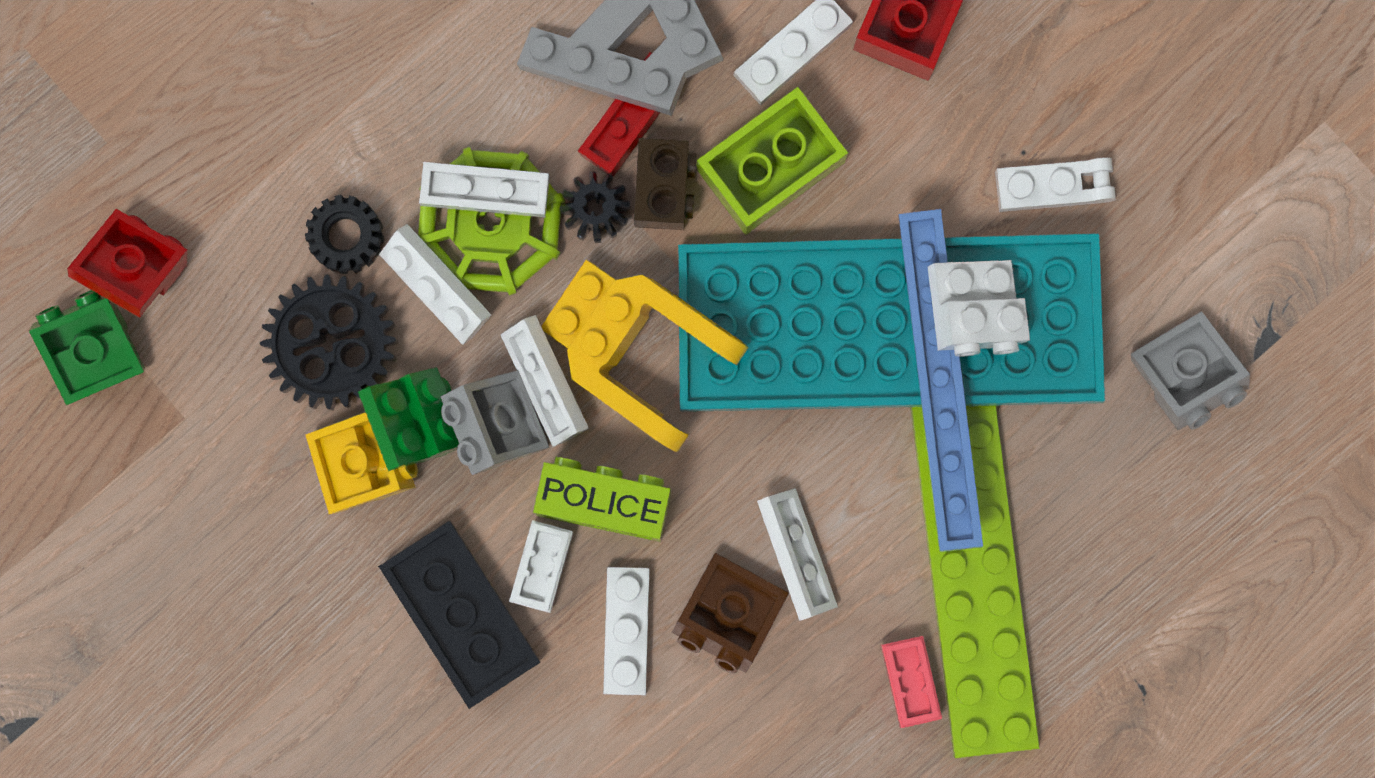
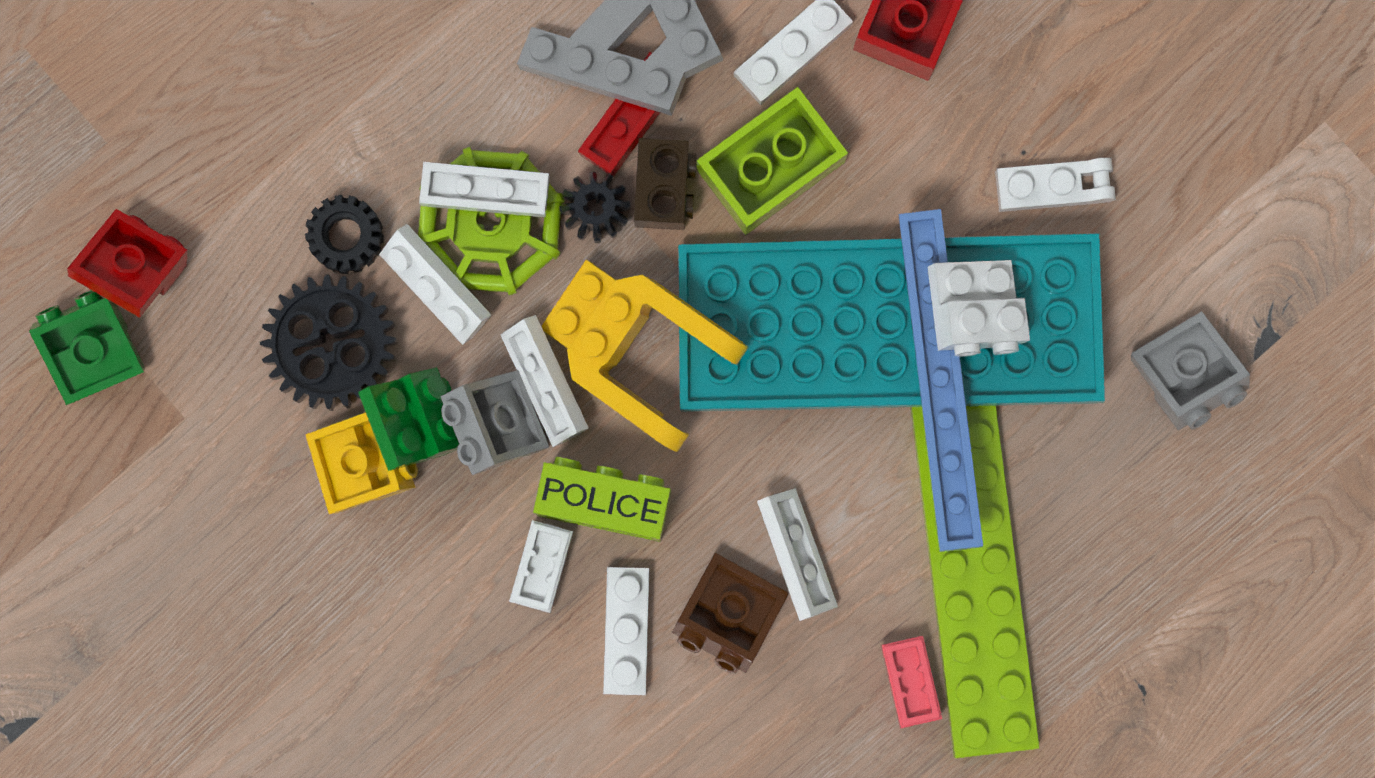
black plate [378,520,541,709] -> none

